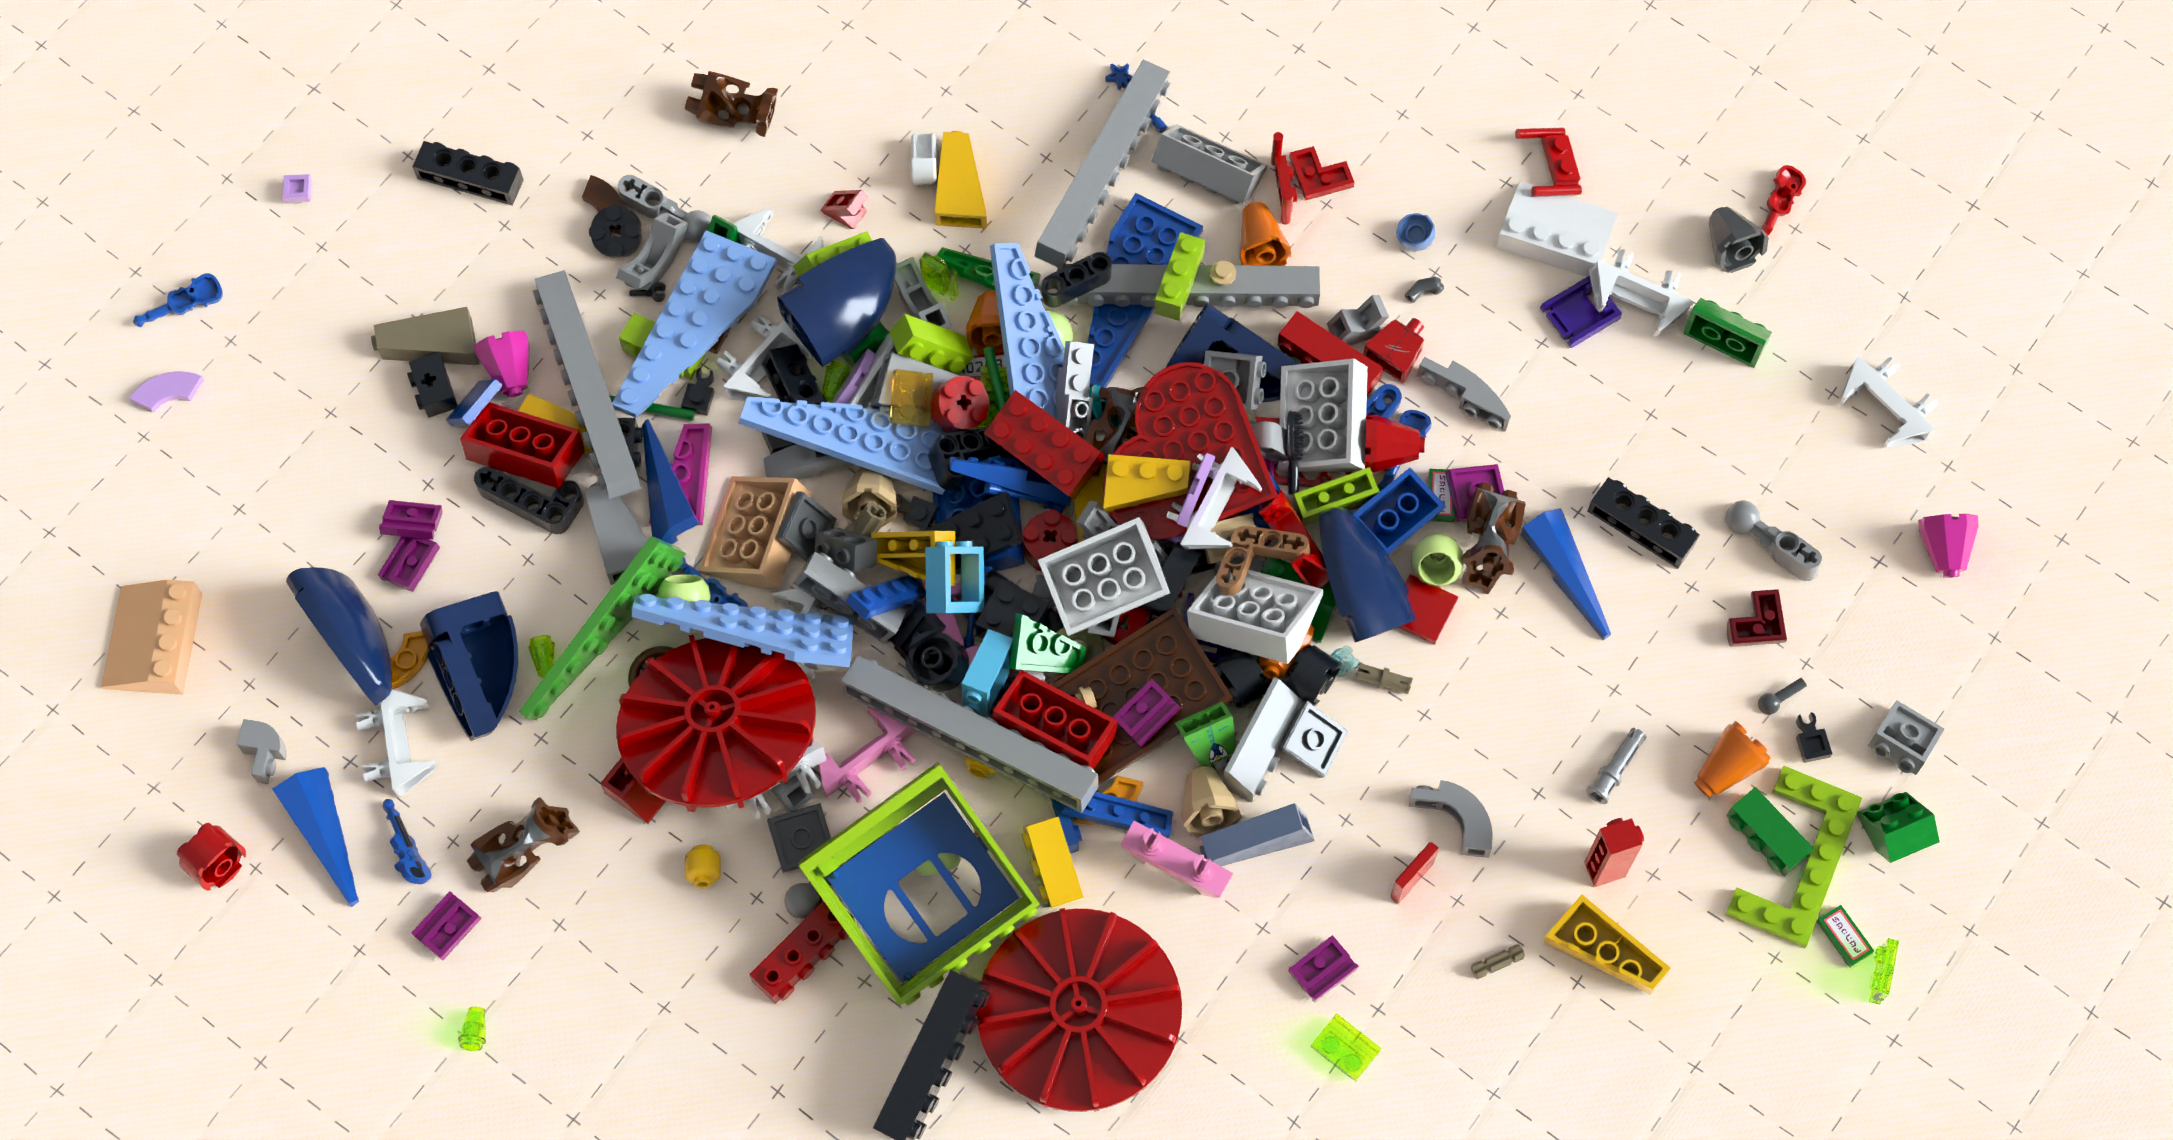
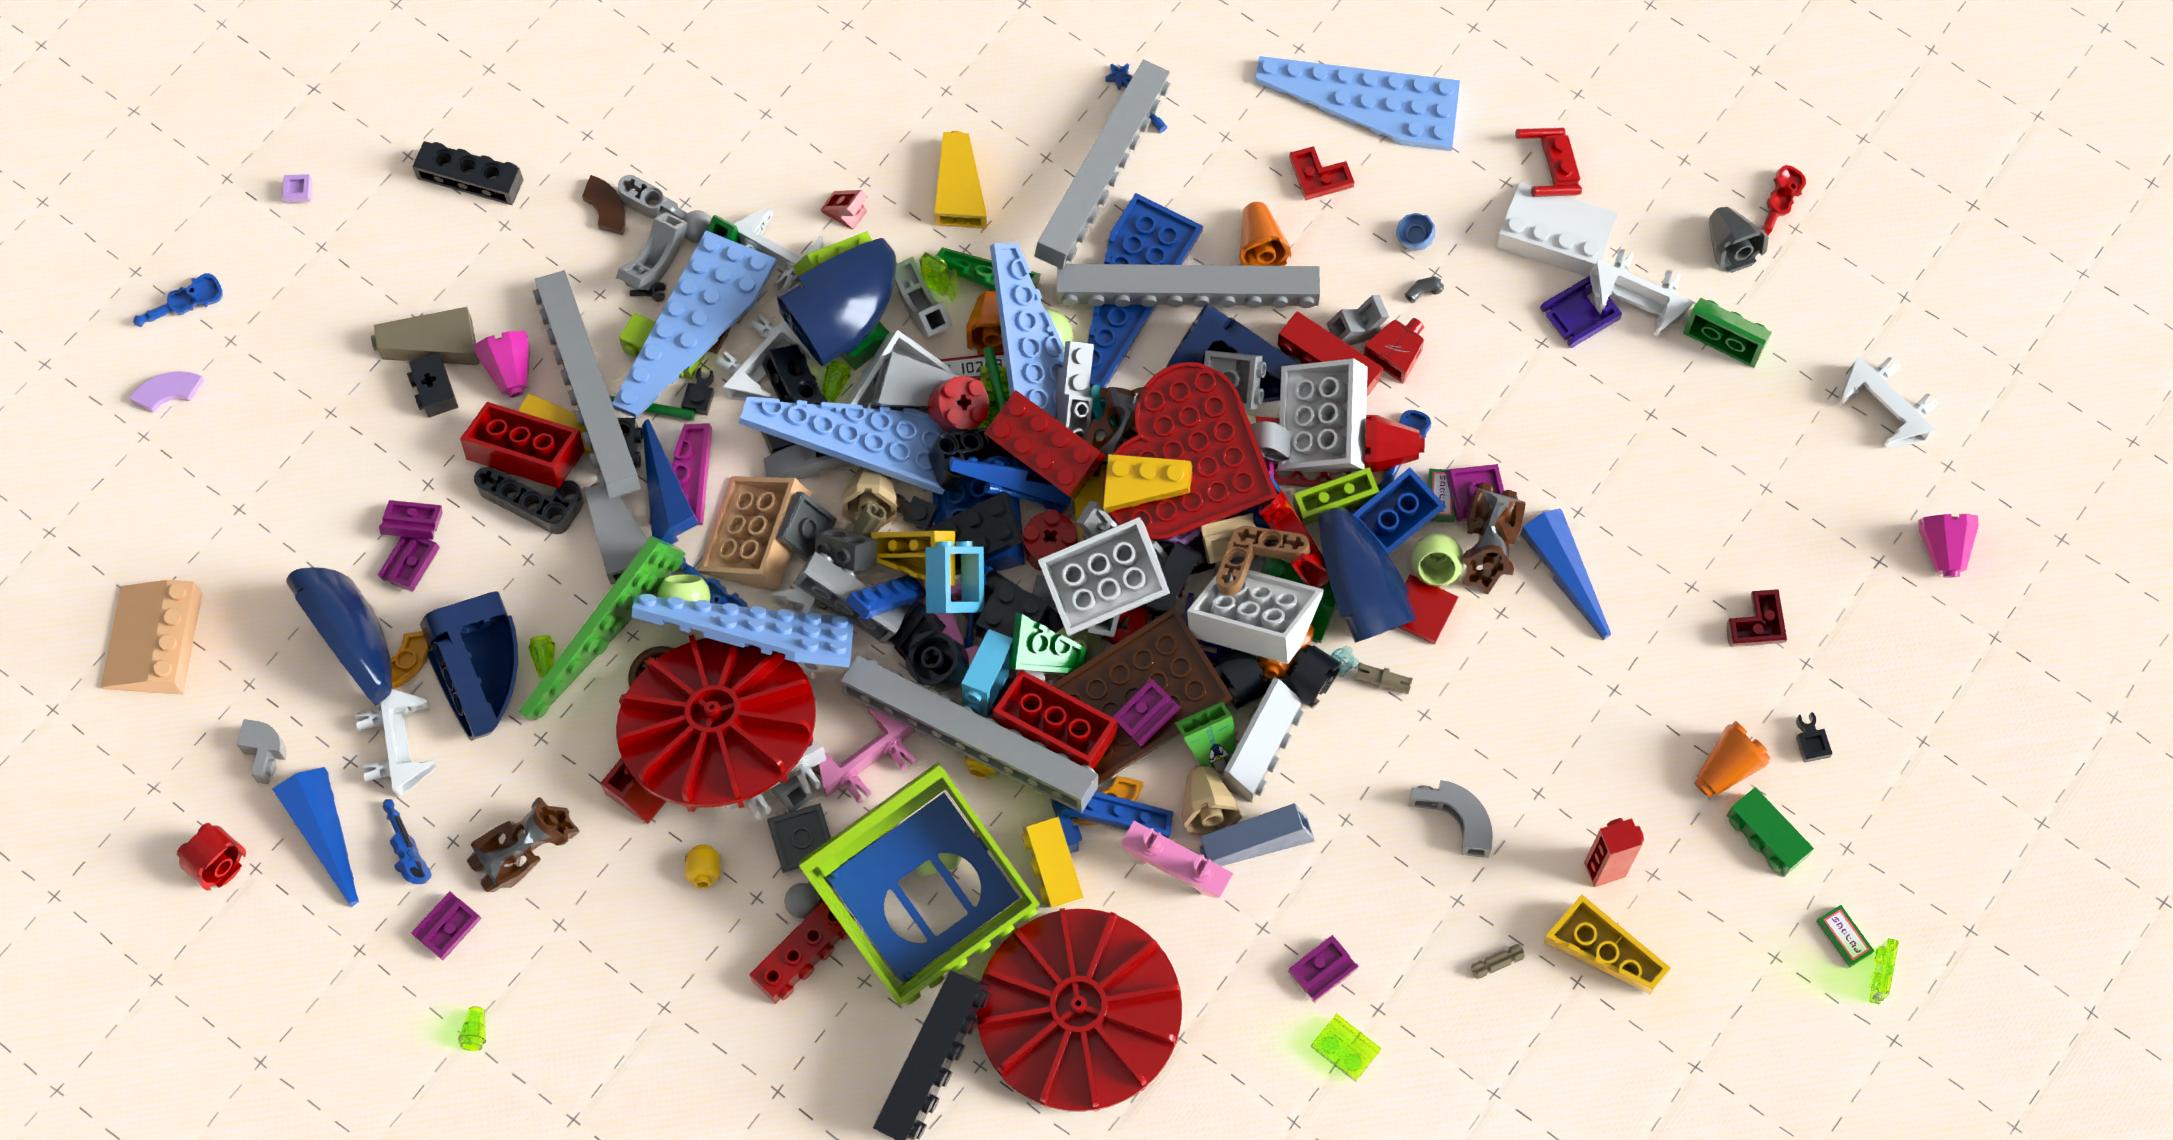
blue tile [446,379,502,426] -> none
black plate [589,205,642,258] -> none
reddish brown hips [684,71,778,137] -> none
lavender tile [832,348,875,404] -> none
lime brick [889,314,974,375] -> none
clear yellow plate [890,369,933,428] -> none
white animal [910,133,938,186] -> none
black beam [1041,252,1112,308] -> none
tan plate [1074,686,1097,708] -> none
light grey slope [1151,124,1268,204] -> none
lime brick [1154,232,1205,321] -> none
white hose [1166,447,1262,549] -> none
lavender tile [1177,453,1215,527] -> none
tan plate [1210,260,1236,286] -> none
red plate [1271,132,1297,225] -> none
plate [1278,701,1348,778] -> none
black piece [1287,410,1304,495] -> none
blue plate [1366,384,1402,419] -> none
red tile [1391,842,1439,904] -> none
light grey slope [1417,356,1511,432] -> none
light grey pin [1586,727,1647,805] -> none
black brick [1587,477,1700,569] -> none
light grey beam [1725,500,1822,581] -> none
lime plate [1725,765,1863,948] -> none
dark grey bar [1758,677,1807,715] -> none
green slope [1857,792,1940,863] -> none
light grey plate [1868,700,1945,775] -> none
none -> light blue wing [1255,56,1460,151]

